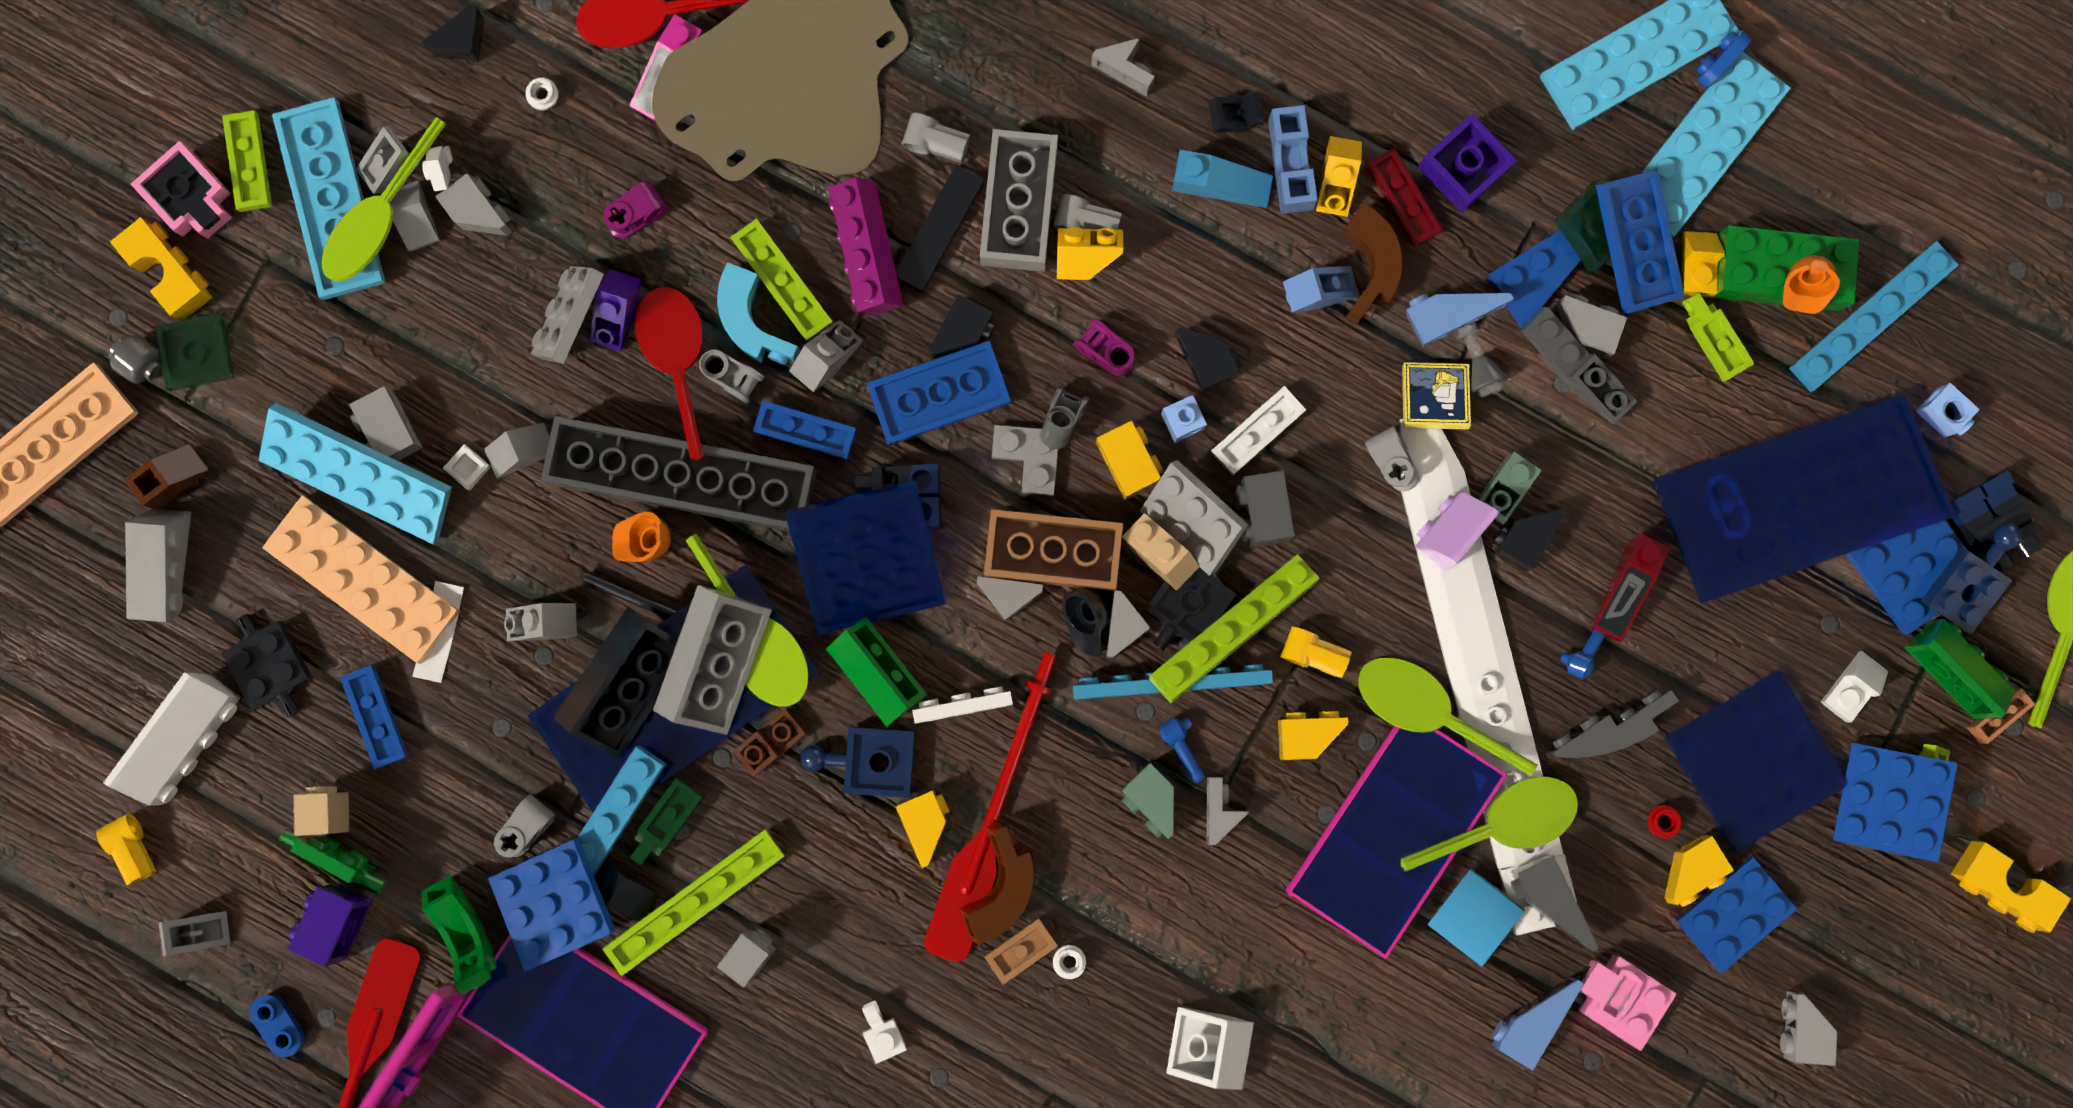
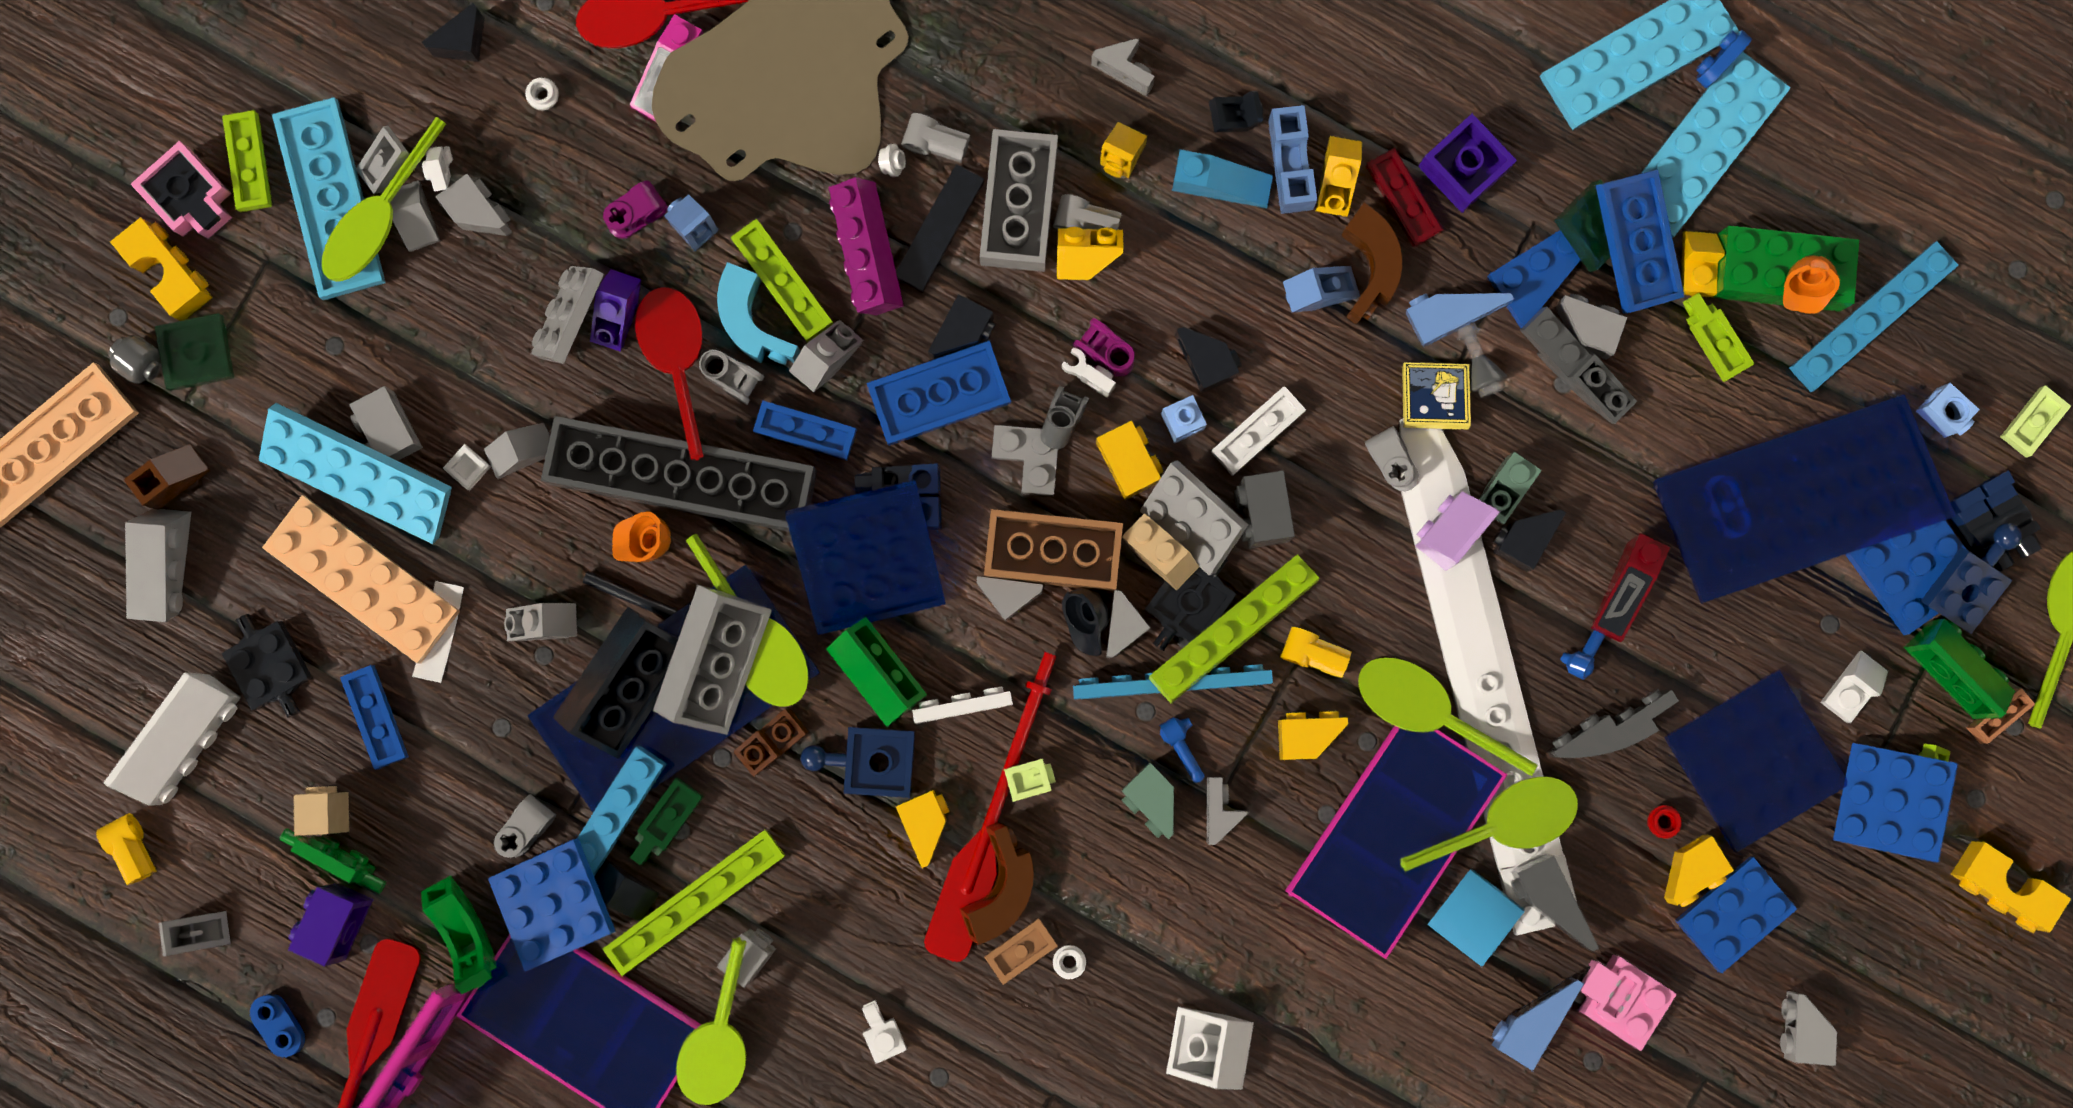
none -> medium blue slope [664,194,719,251]
none -> lime piece [676,937,746,1105]
none -> white plate [878,144,906,177]
none -> yellowish green bracket [1004,759,1056,802]
none -> white plate [1062,348,1116,399]
none -> yellow slope [1100,122,1147,178]
none -> yellowish green plate [2000,385,2071,457]

